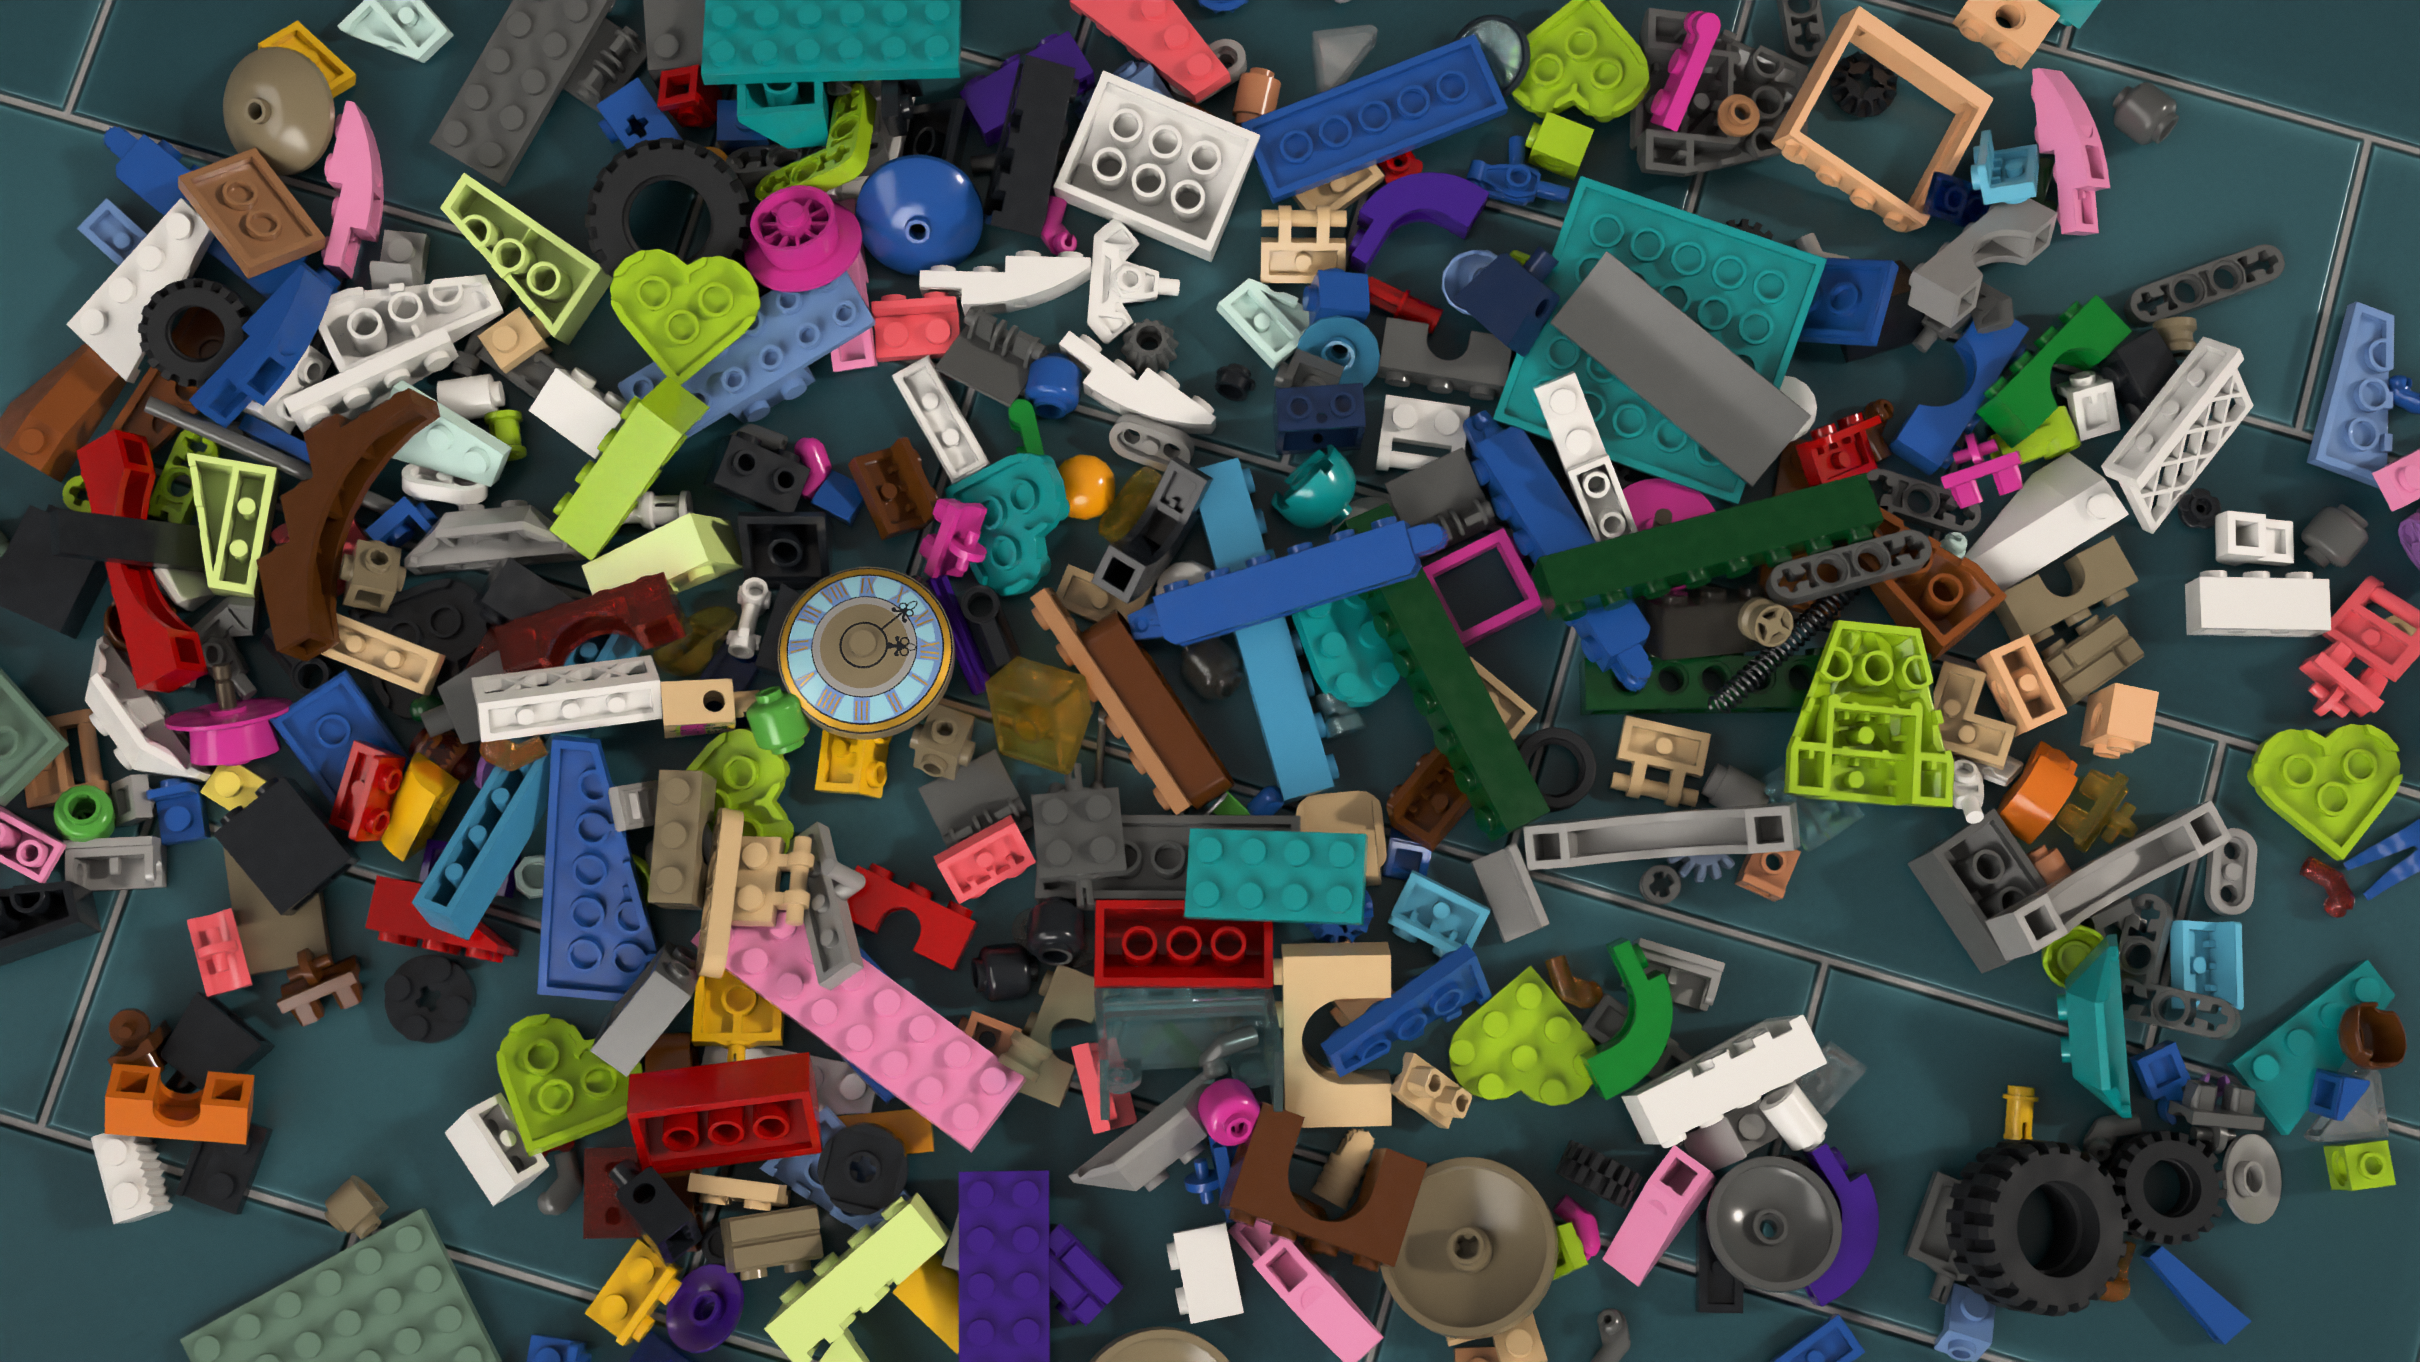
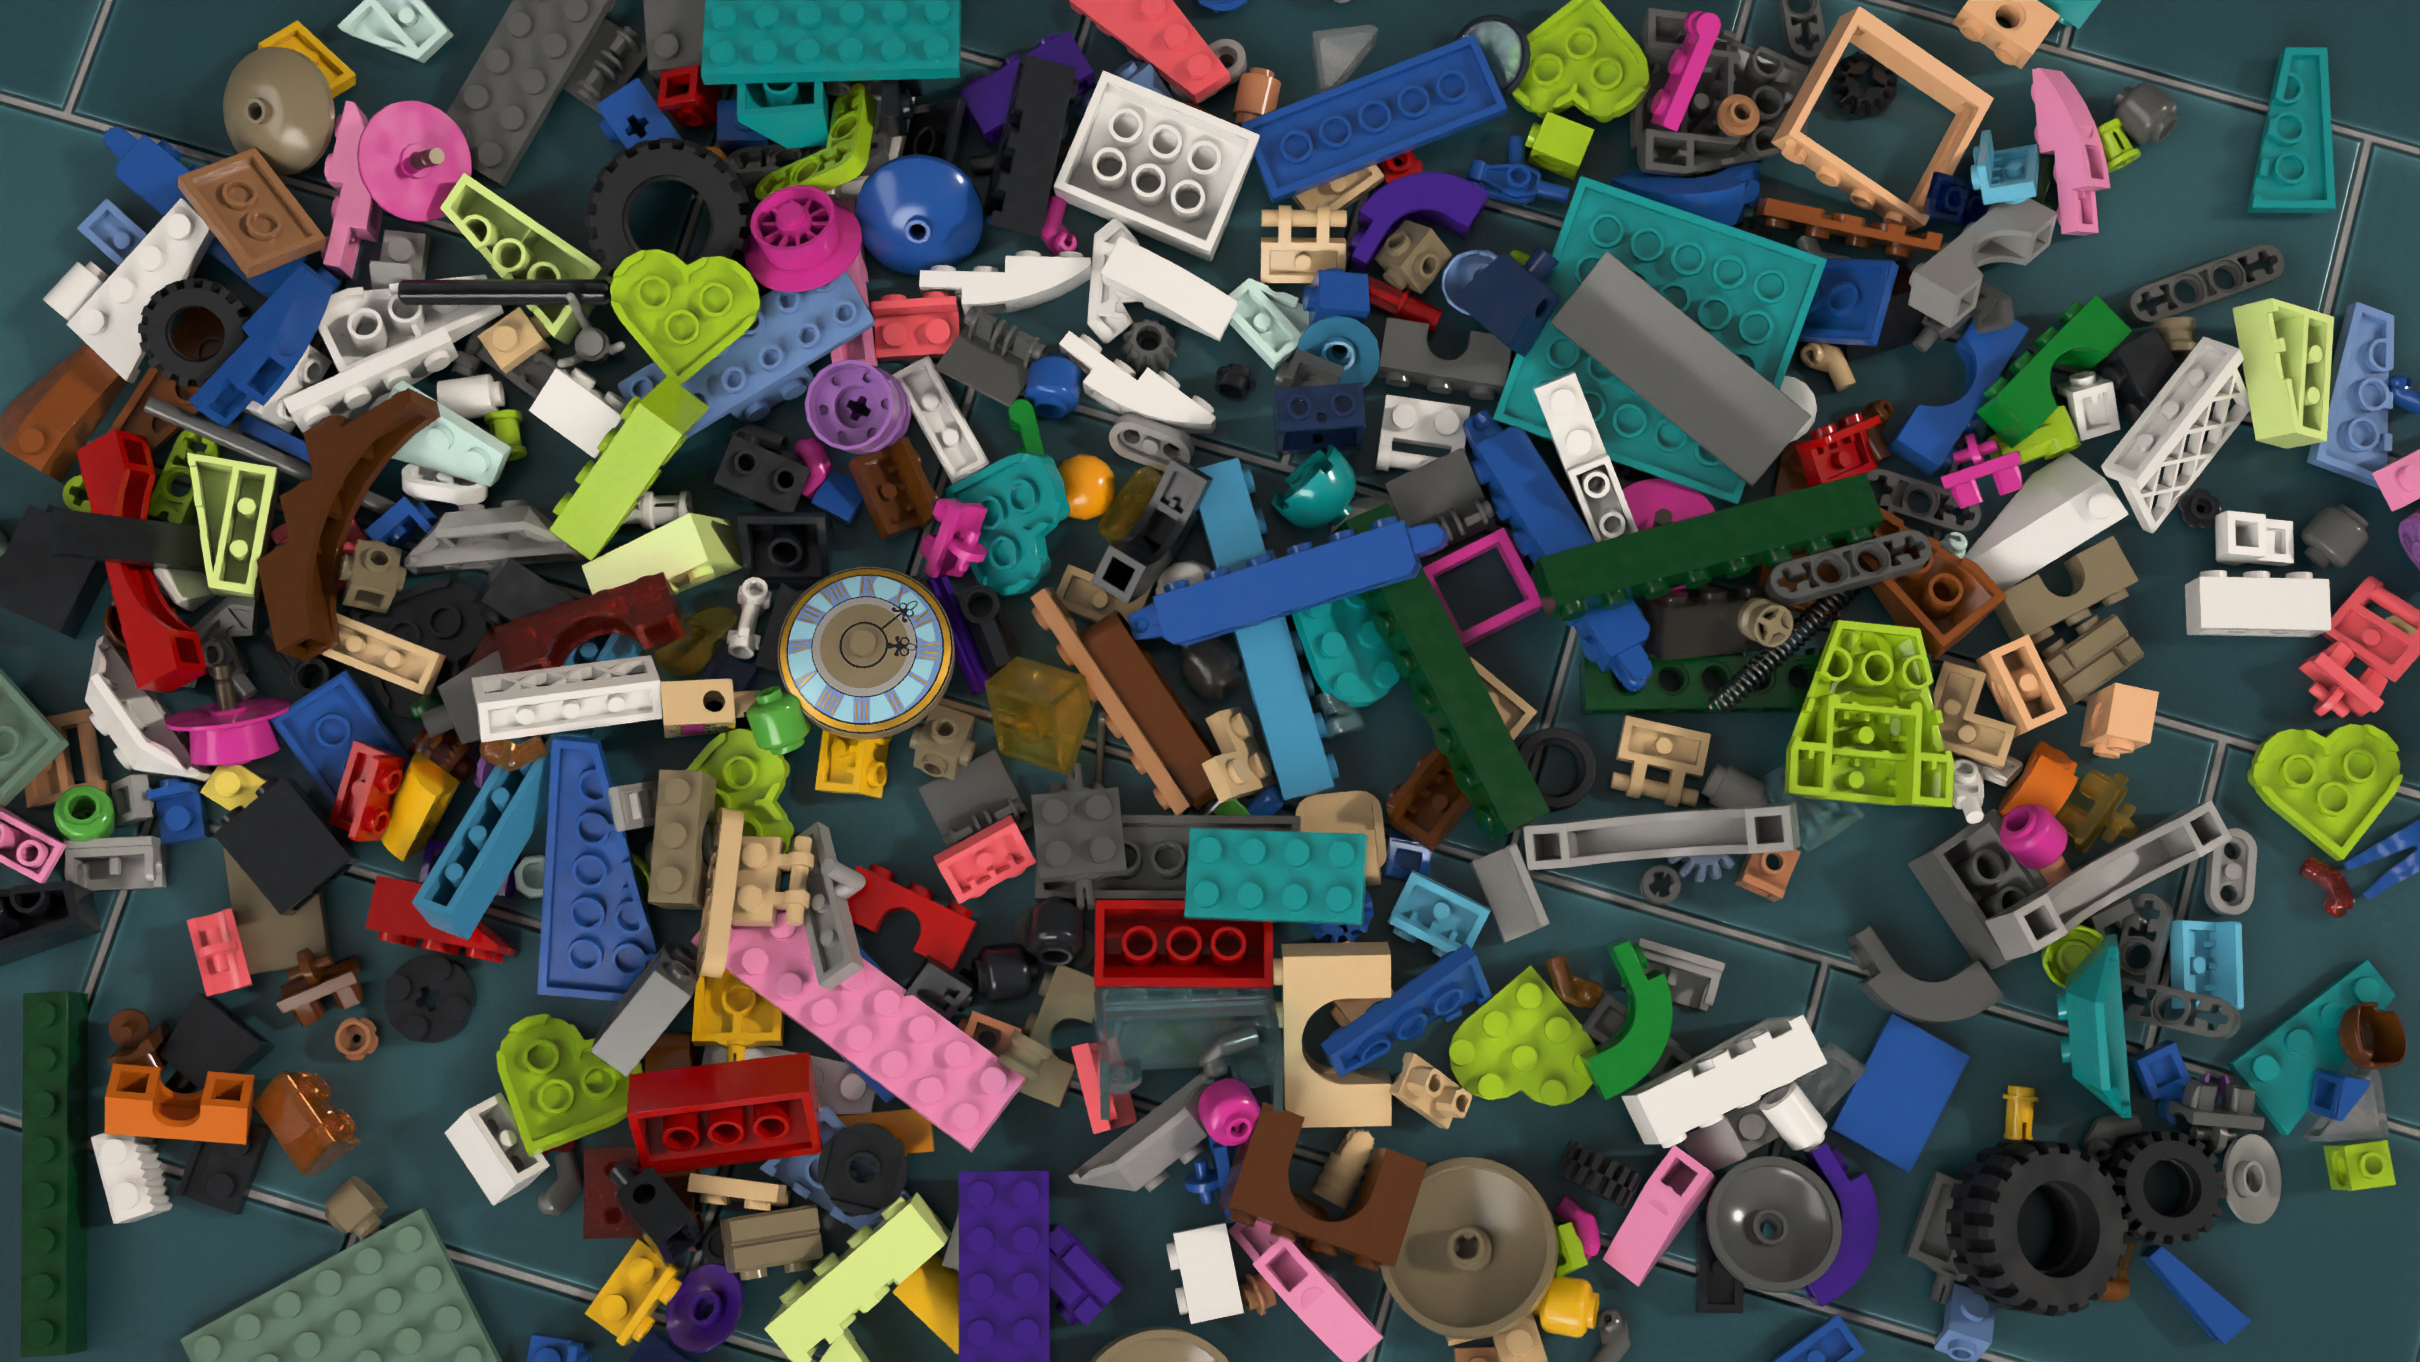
none -> dark green brick [21,991,88,1357]
none -> white brick [43,261,110,321]
none -> clear orange slope [253,1071,360,1176]
none -> medium nougat plate [335,1017,379,1061]
none -> dark pink piece [357,101,472,222]
none -> black axle [398,279,611,305]
none -> light grey plant [557,292,625,368]
none -> medium lavender wheel [805,359,912,455]
none -> black bracket [904,955,974,1021]
none -> white slope [1100,237,1239,342]
none -> tan plate [1202,706,1276,803]
none -> medium nougat plate [1239,1273,1276,1316]
none -> dark tan brick [1375,220,1452,294]
none -> yellow head [1533,1276,1599,1338]
none -> blue arch [1611,161,1760,226]
none -> dark orange wing [1753,198,1943,259]
none -> tan arm [1800,342,1856,392]
none -> blue tile [1829,1013,1970,1173]
none -> dark grey arch [1846,926,2004,1023]
none -> dark pink head [1999,803,2068,869]
none -> lime bush [2097,118,2141,173]
none -> yellowish green wedge [2232,298,2334,449]
none -> teal wing [2246,47,2336,213]

